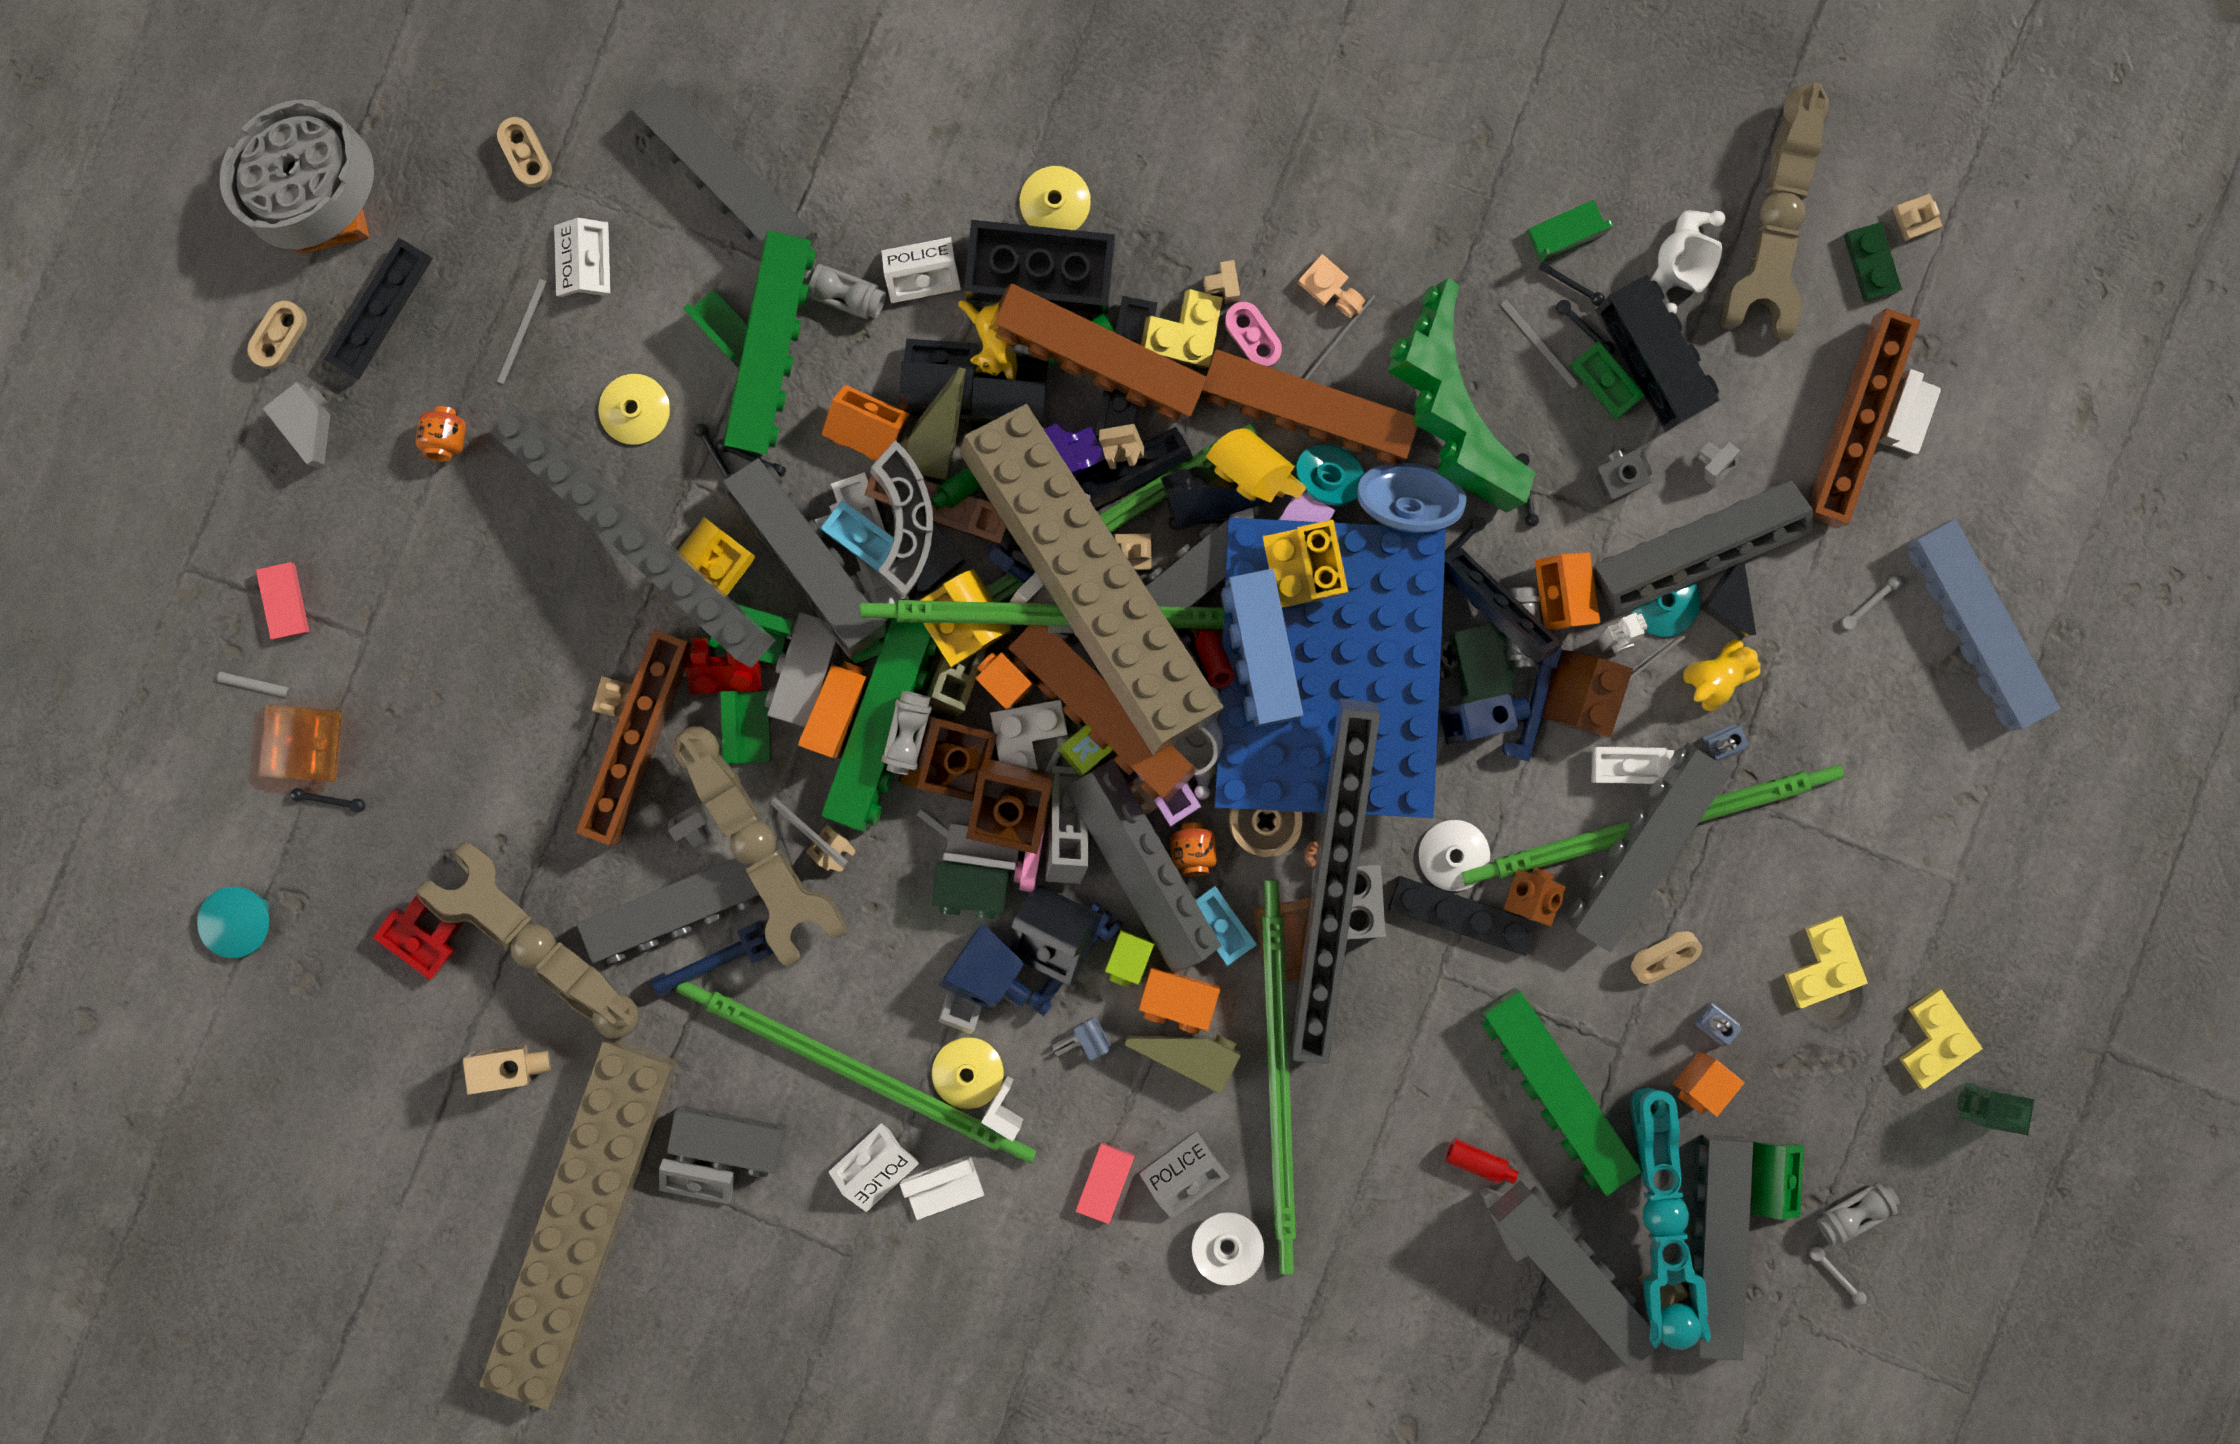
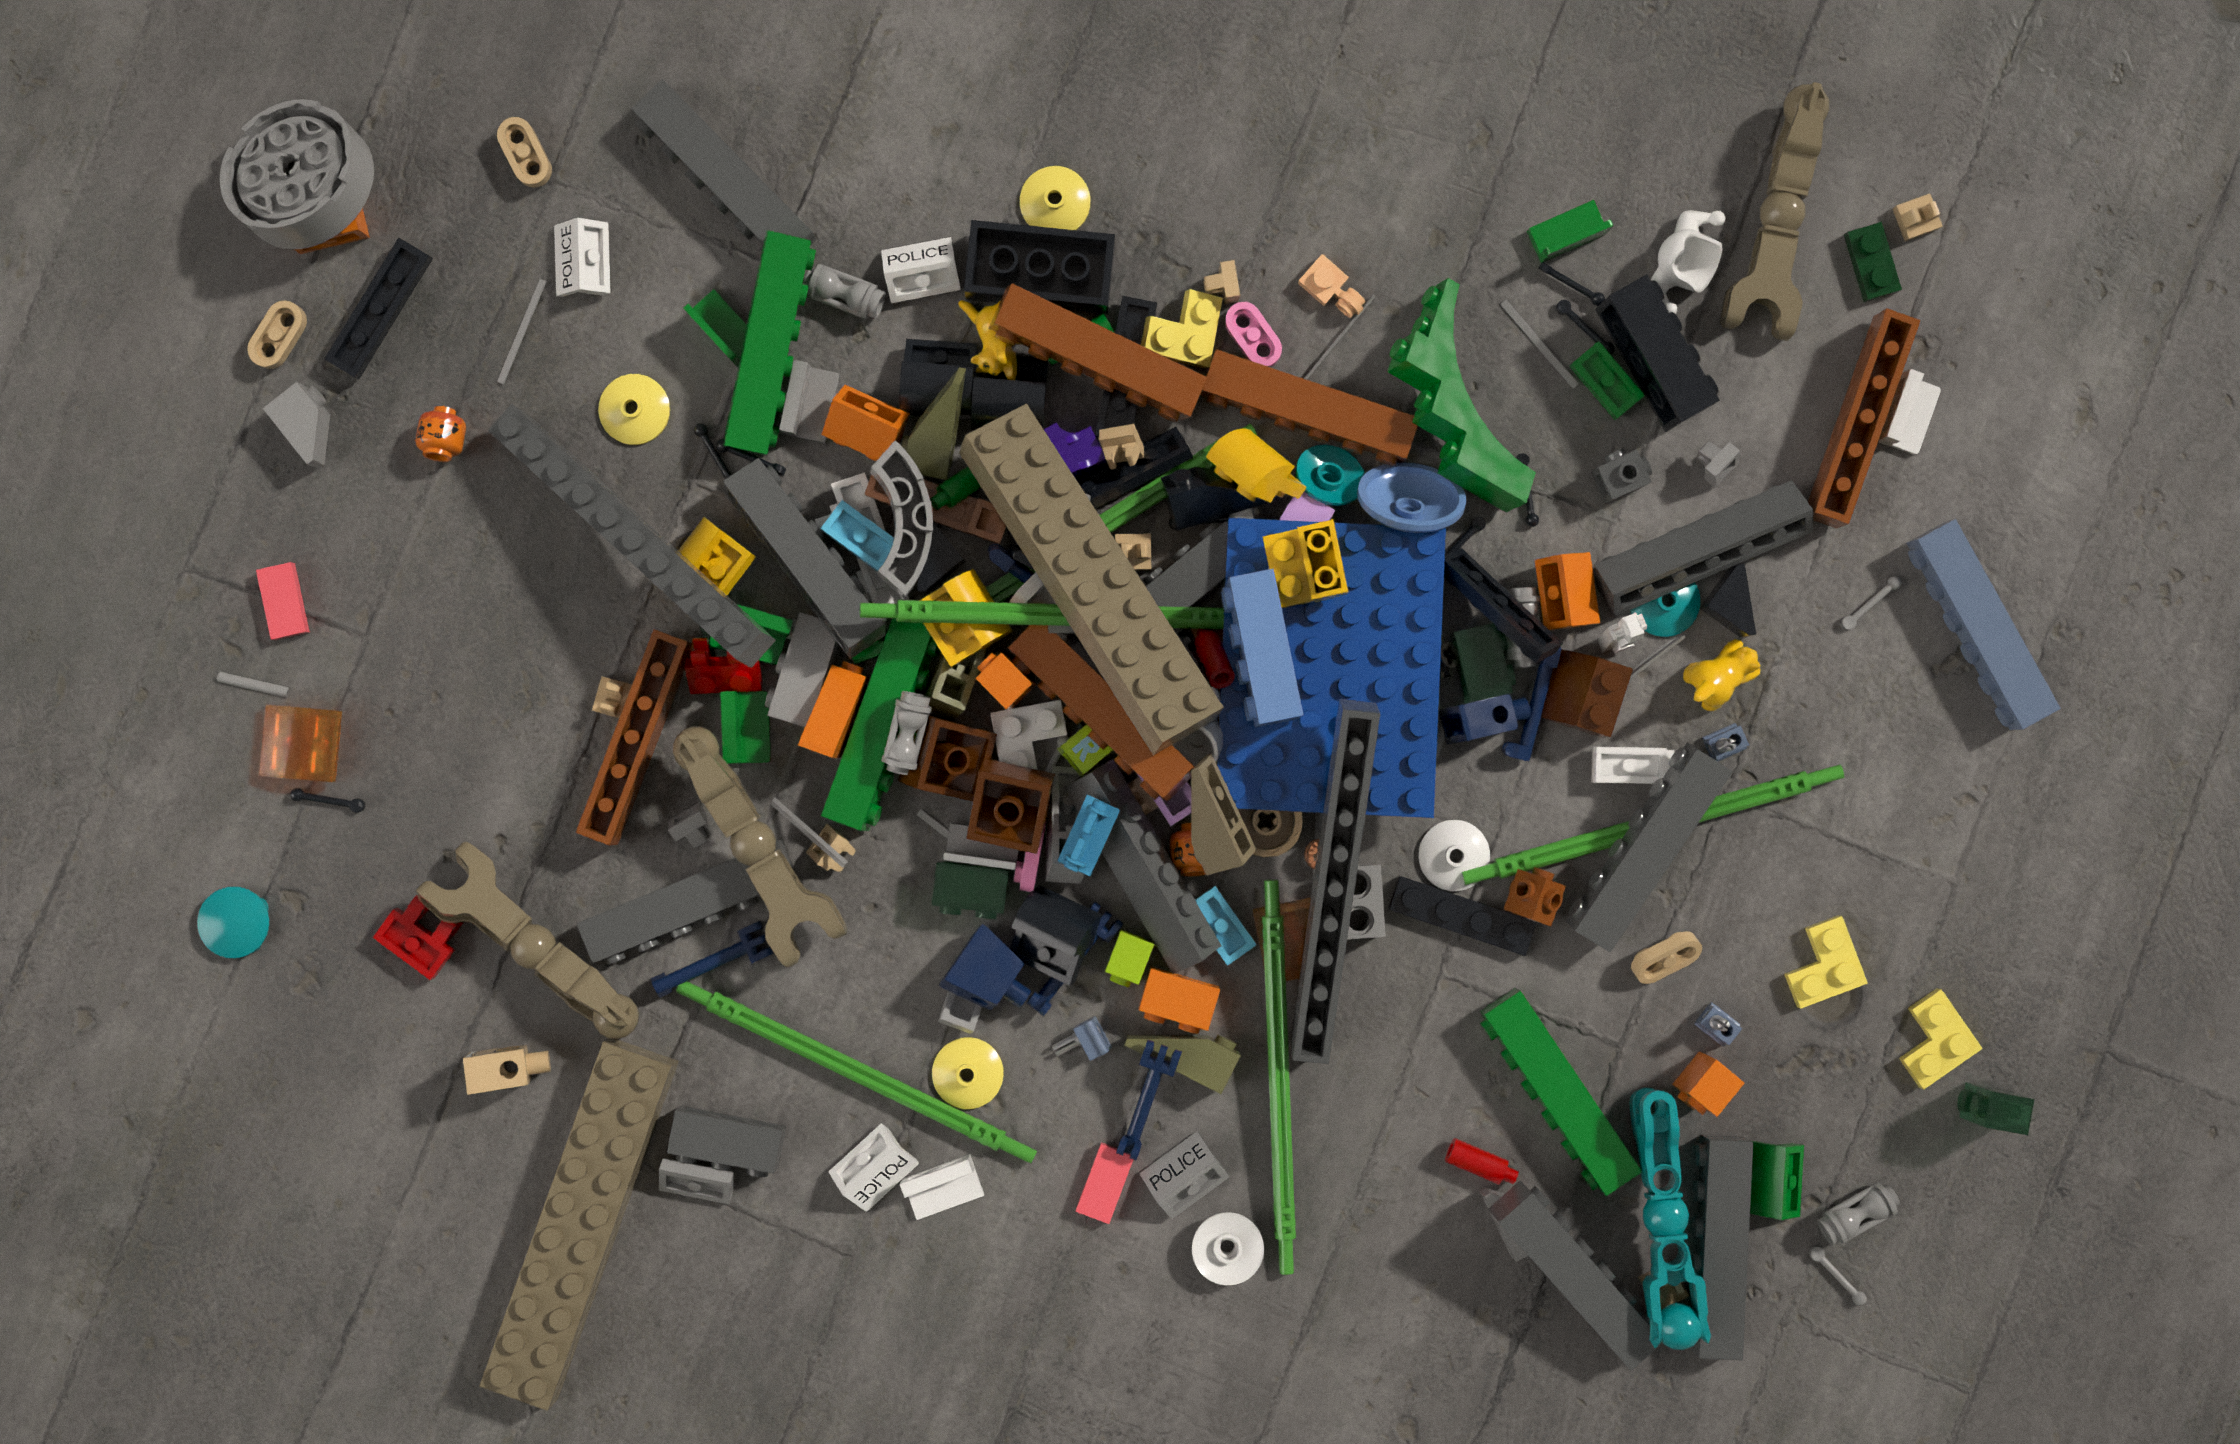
white panel [981,1076,1023,1142] -> none
none -> light grey panel [779,360,840,444]
none -> dark azure hinge [1057,795,1120,876]
none -> dark blue hinge [1116,1040,1182,1161]
none -> dark tan slope [1191,753,1256,875]

